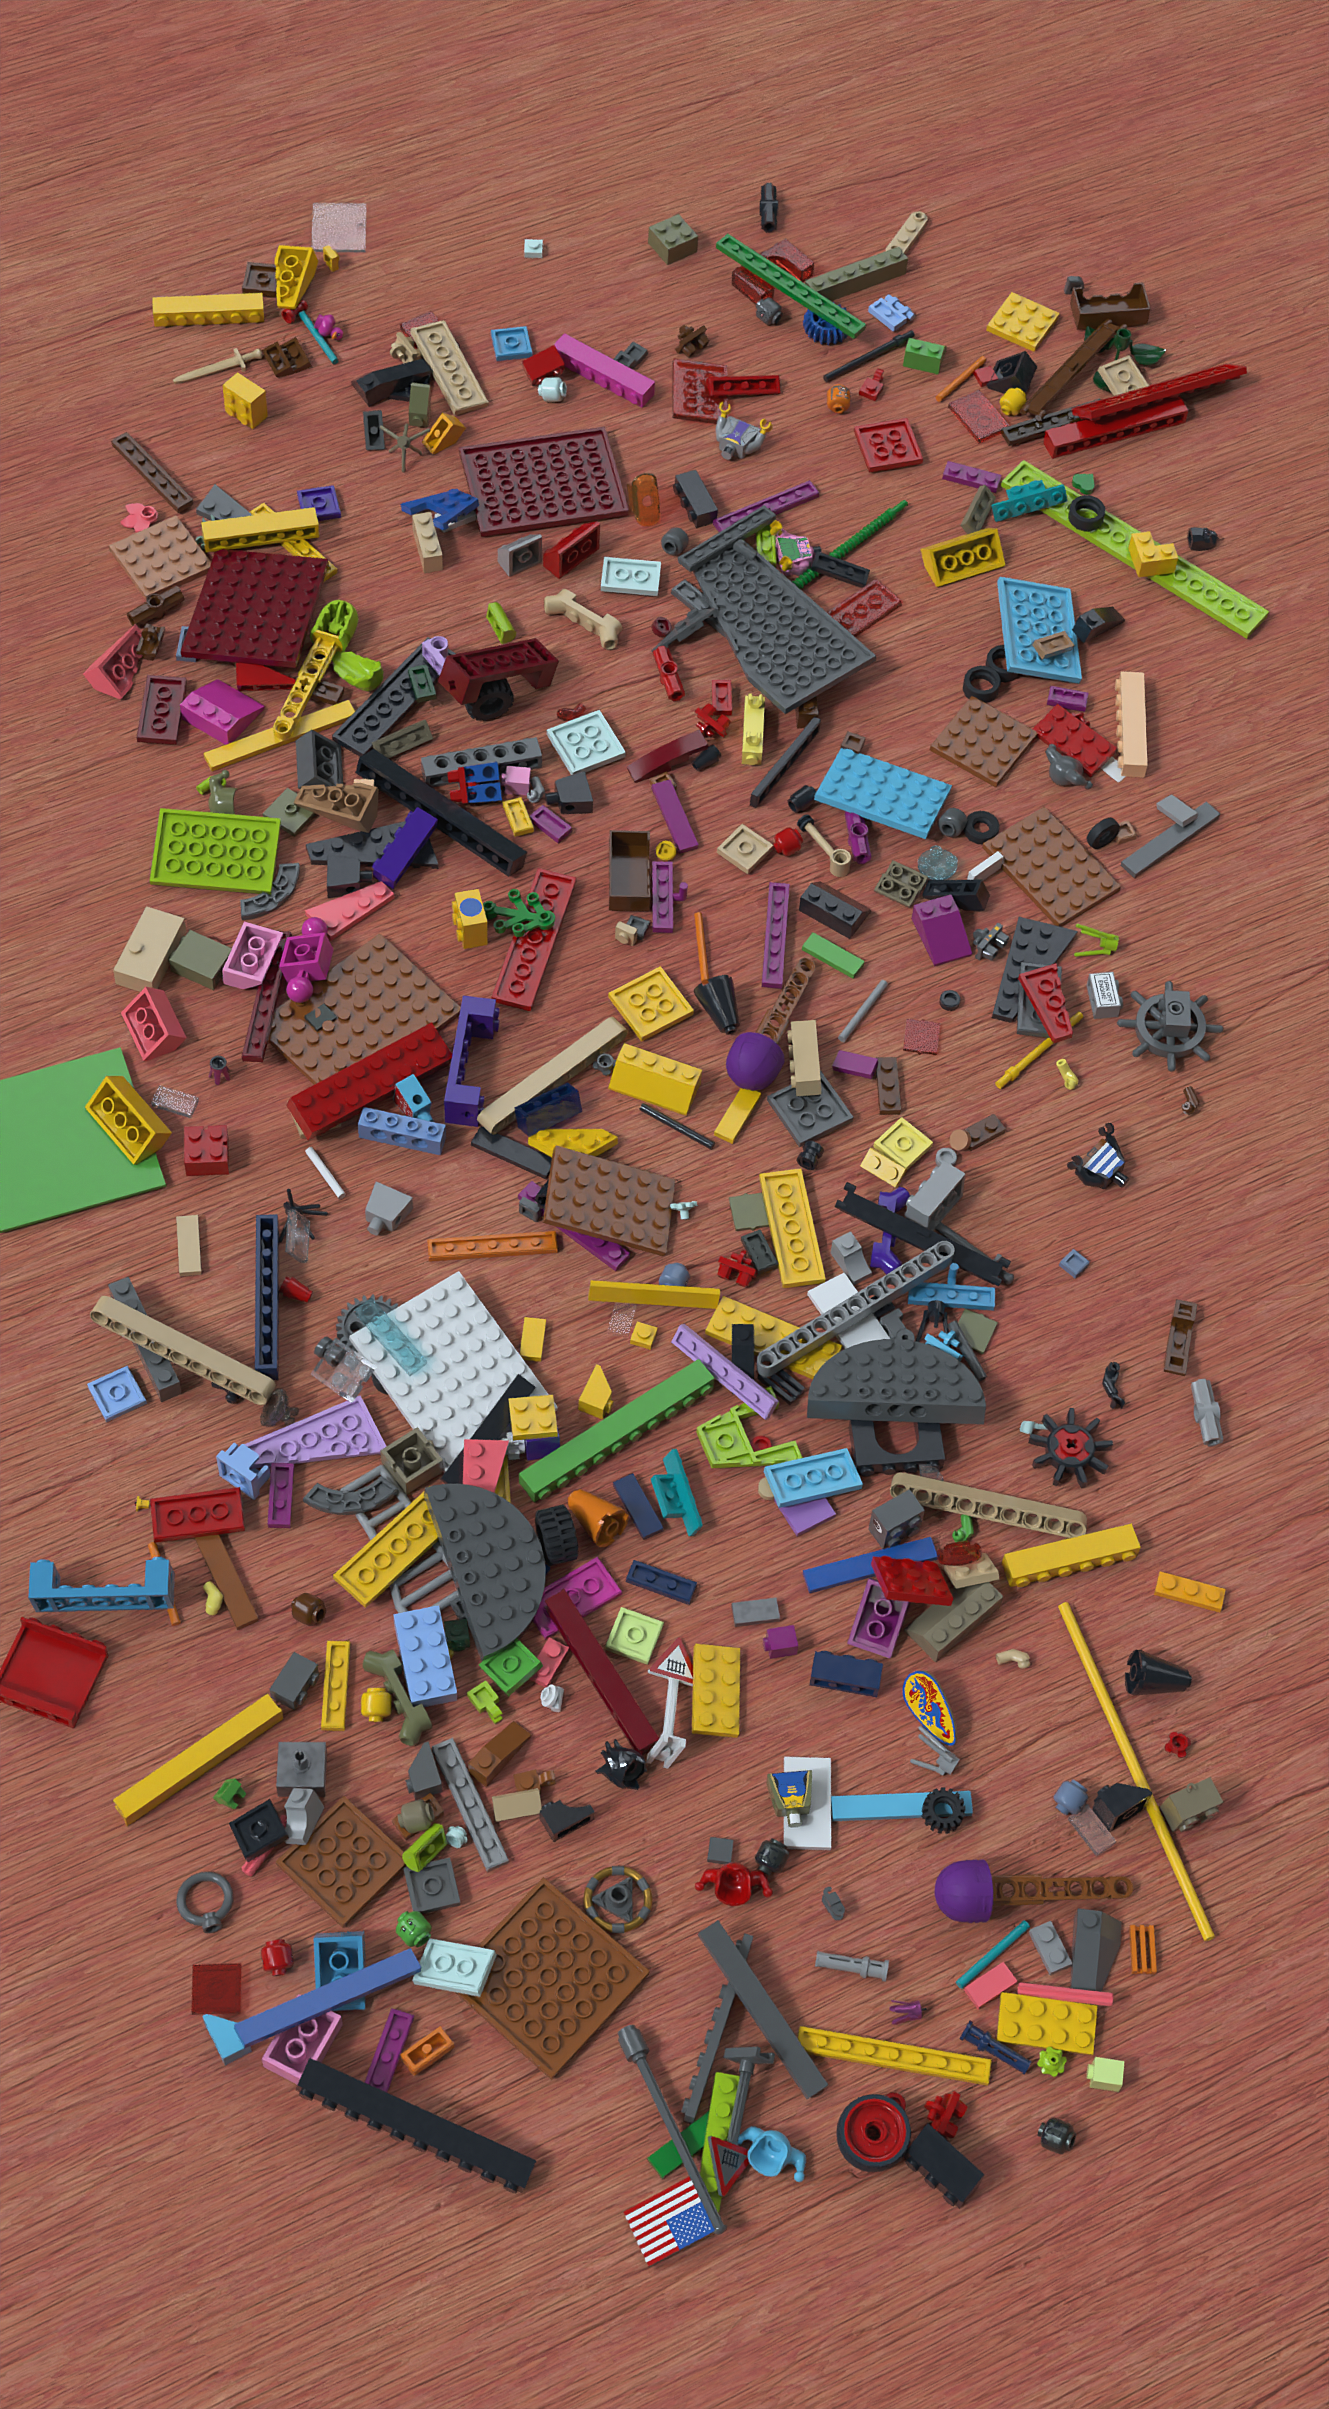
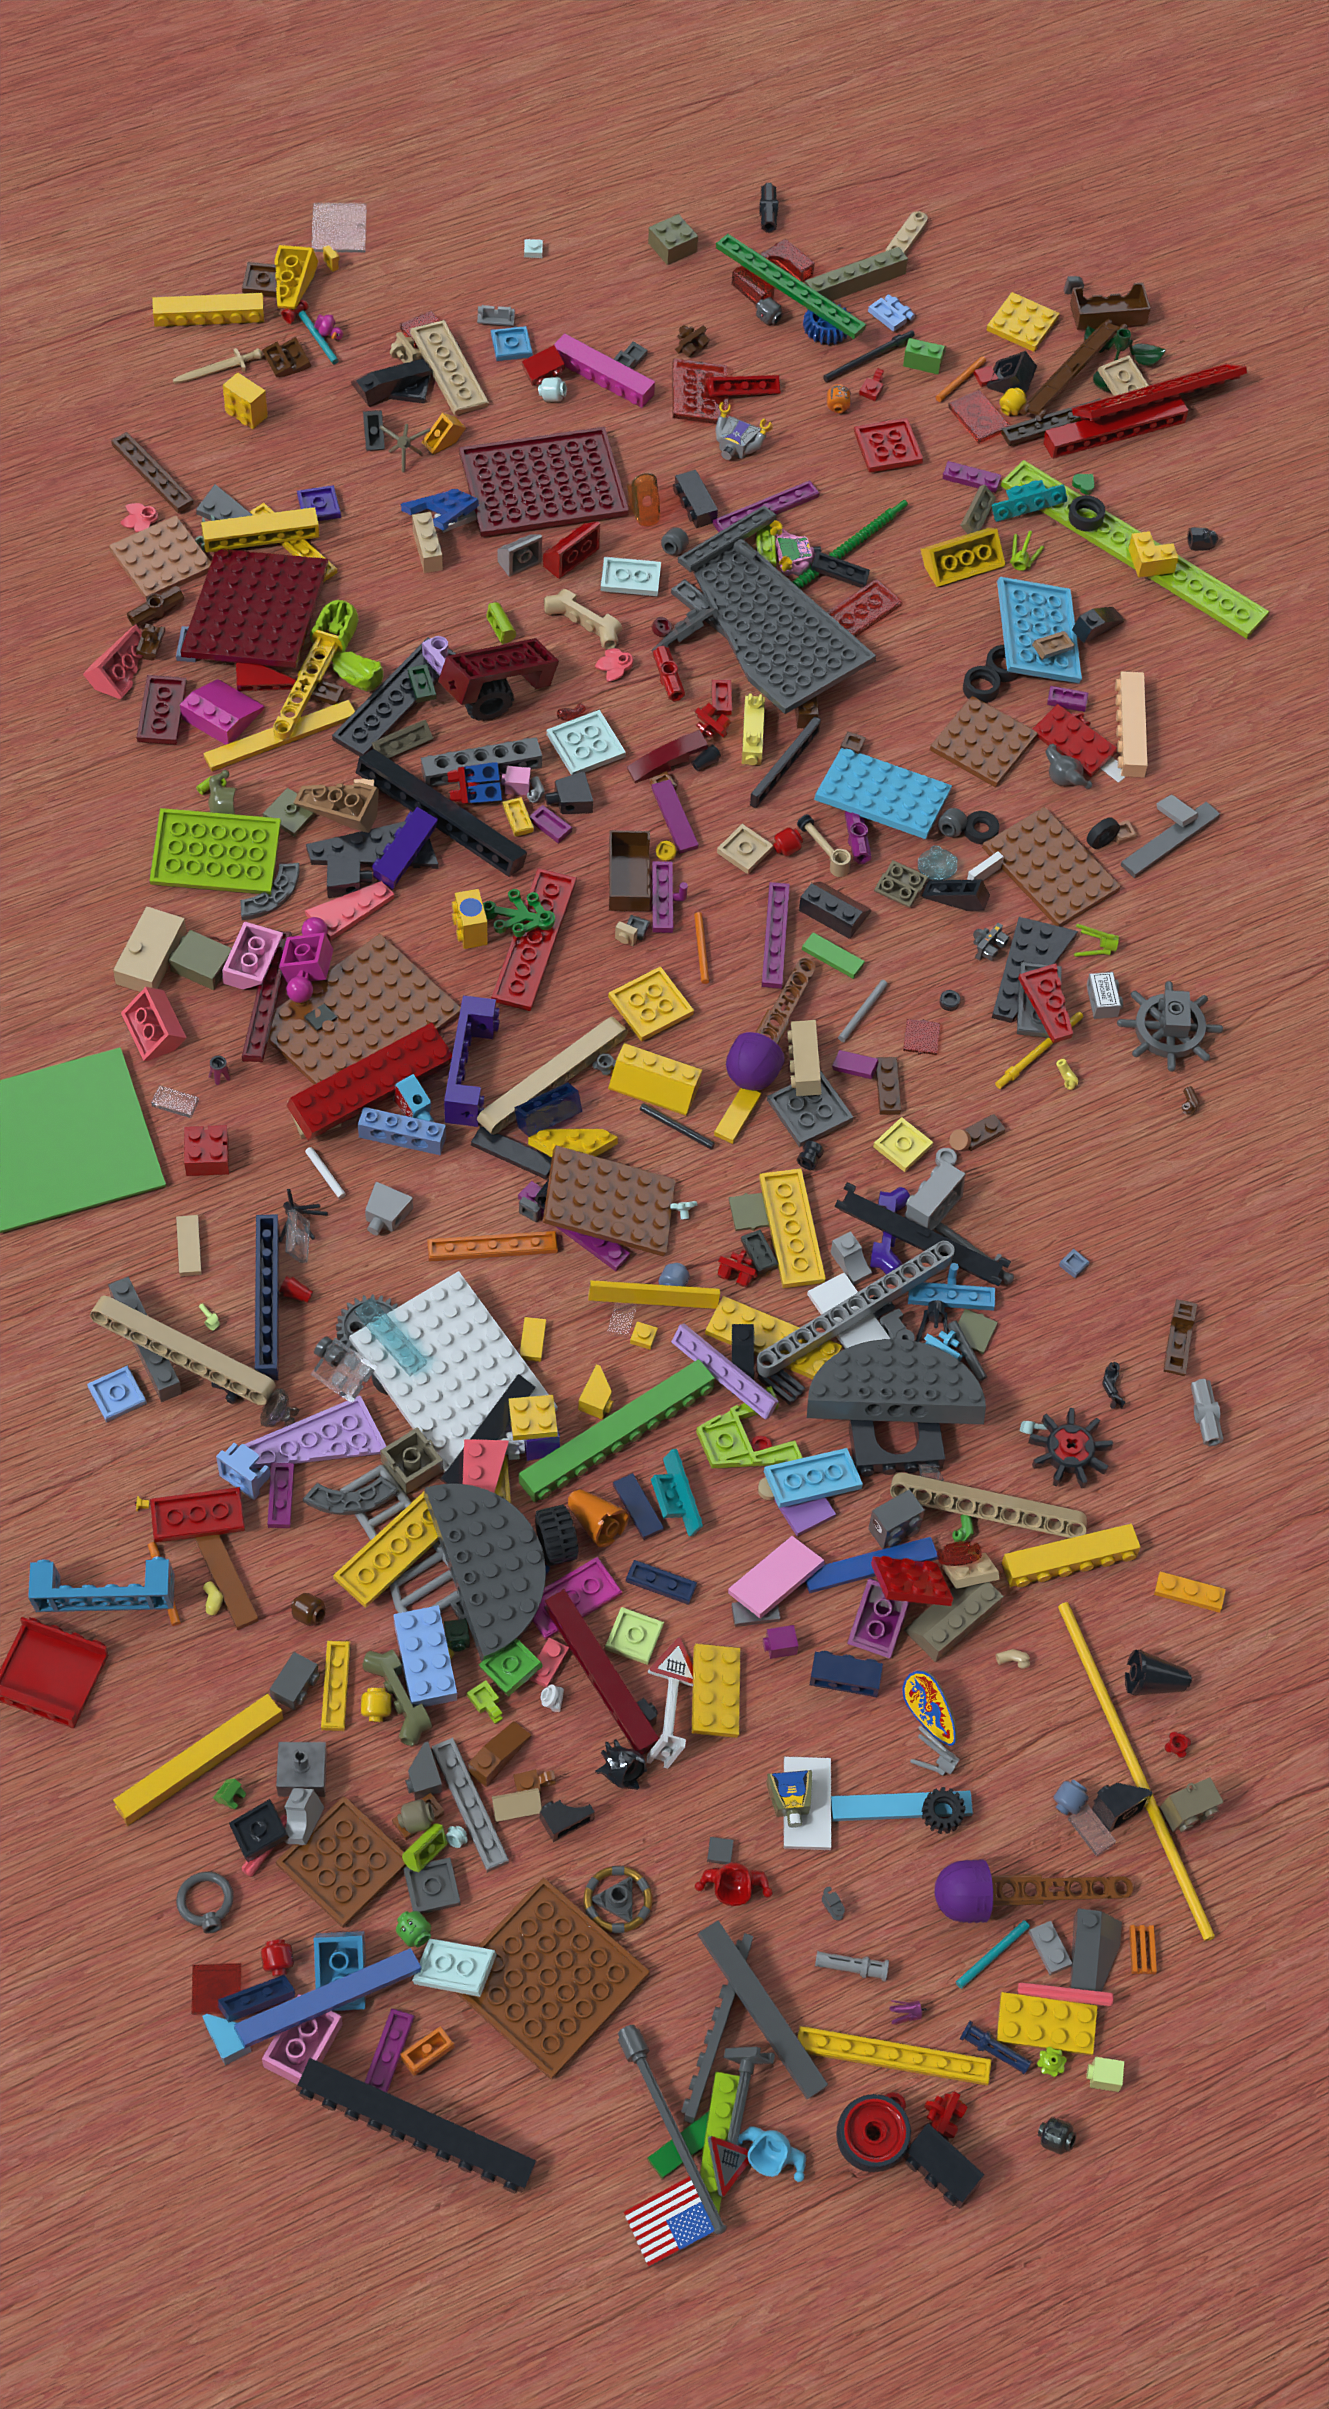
yellow slope [85,1076,172,1165] -> none
dark grey slope [296,729,343,789] -> none
olive slope [409,383,431,427] -> none
black cone [693,975,740,1035] -> none
pearl dark grey head [754,1838,790,1875] -> none
black brick [787,785,816,813] -> none
yellow plate [860,1148,907,1187] -> none
magenta slope [911,895,972,967] -> none
coral tile [964,1962,1018,2010] -> none
torso [1067,1123,1129,1189] -> none
none -> yellowish green hand [199,1303,220,1331]
none -> dark blue plate [218,1975,295,2023]
none -> light grey hinge [477,305,515,326]
none -> coral plate [595,648,634,682]
none -> black plate [636,1698,658,1727]
none -> bright pink tile [728,1536,824,1619]
none -> lime plant [1010,531,1044,571]

